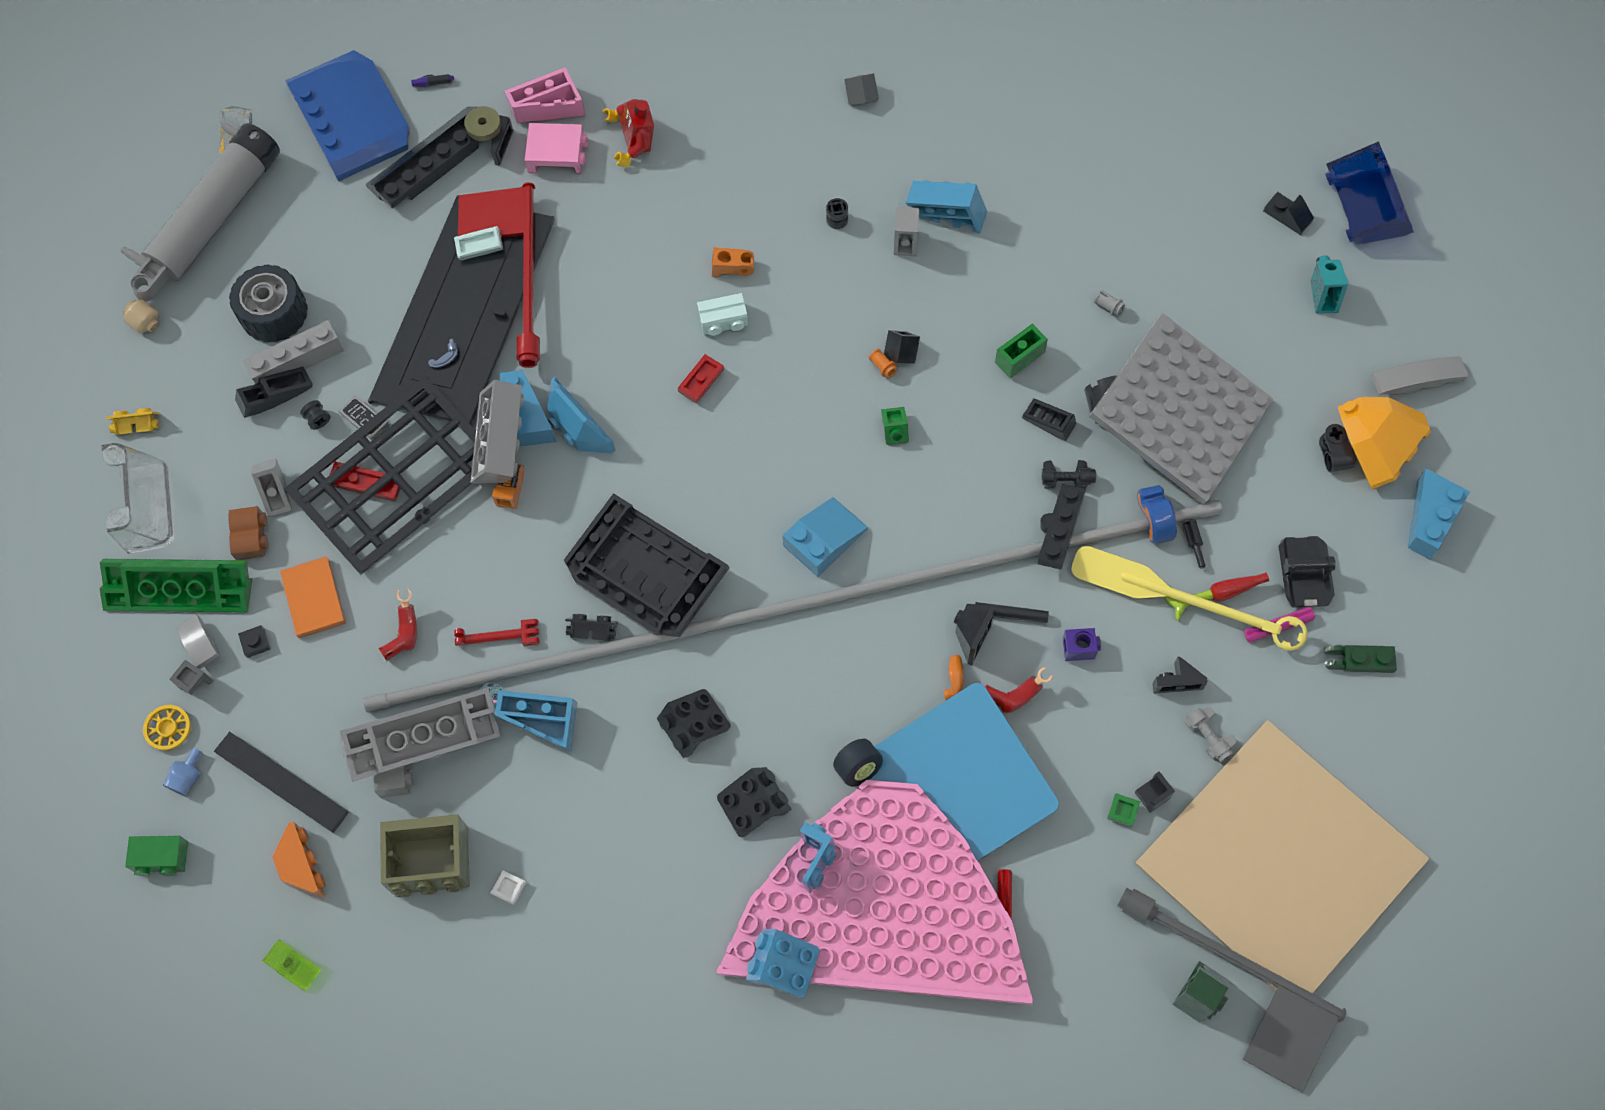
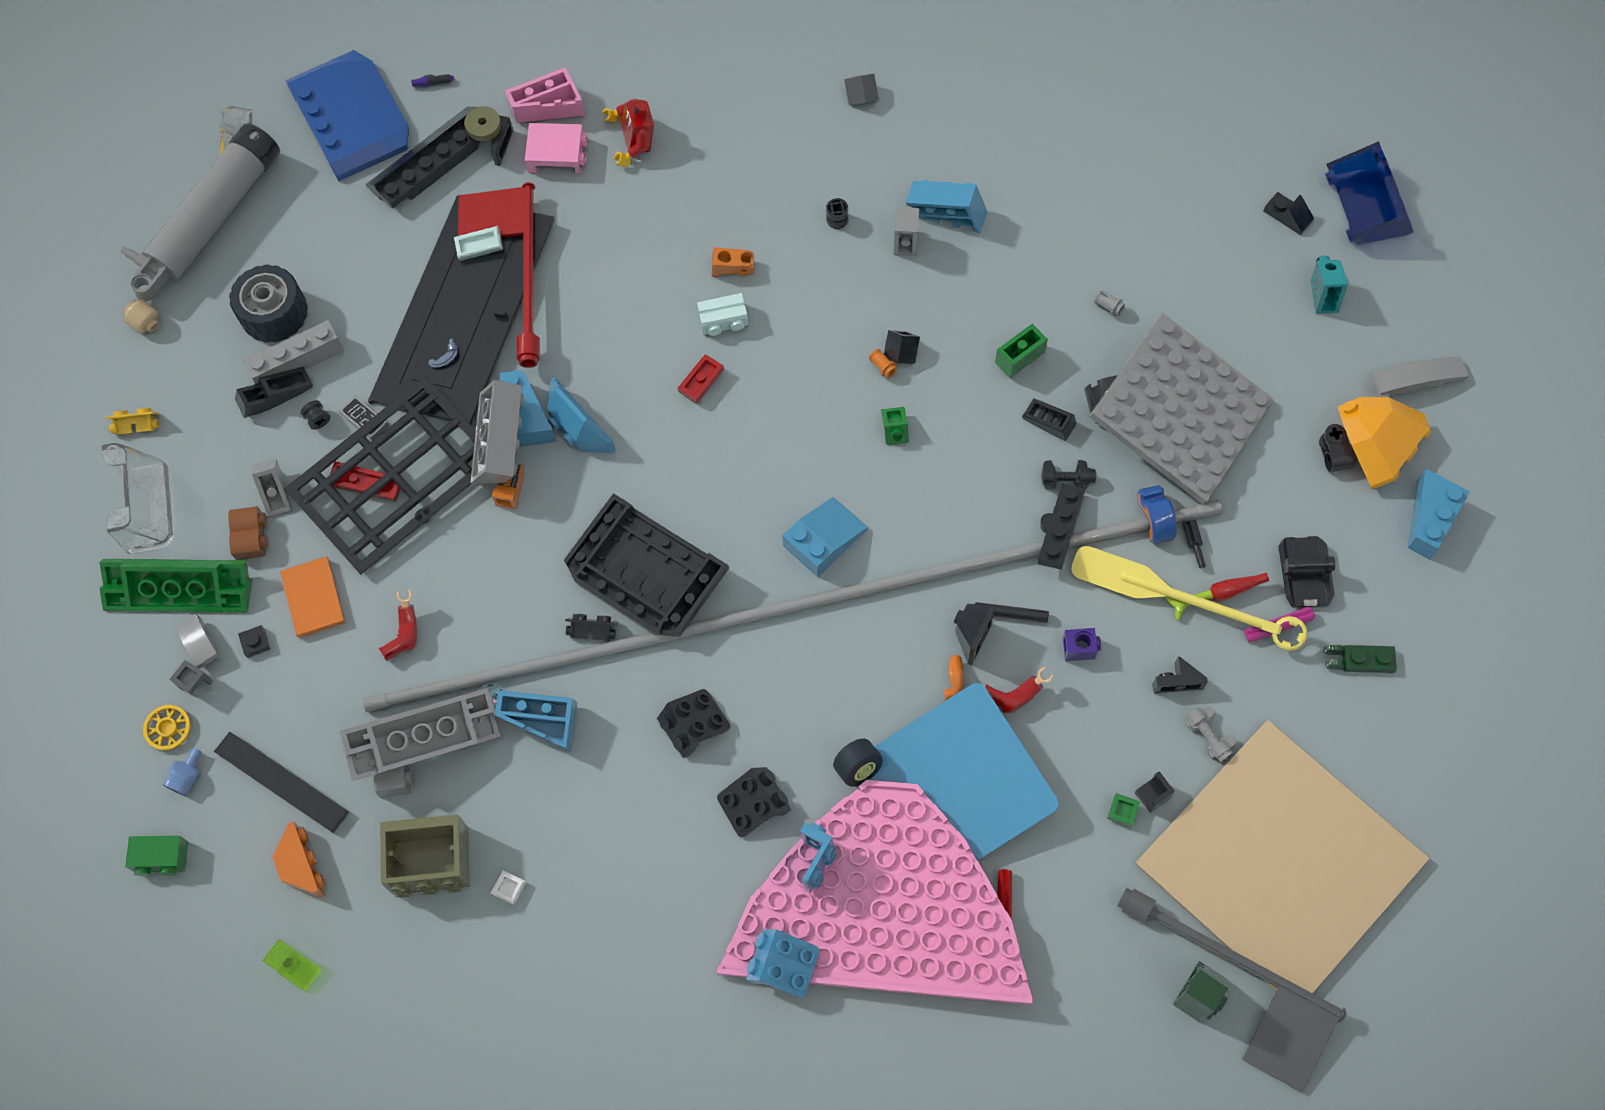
red hinge [454,619,540,646] -> none

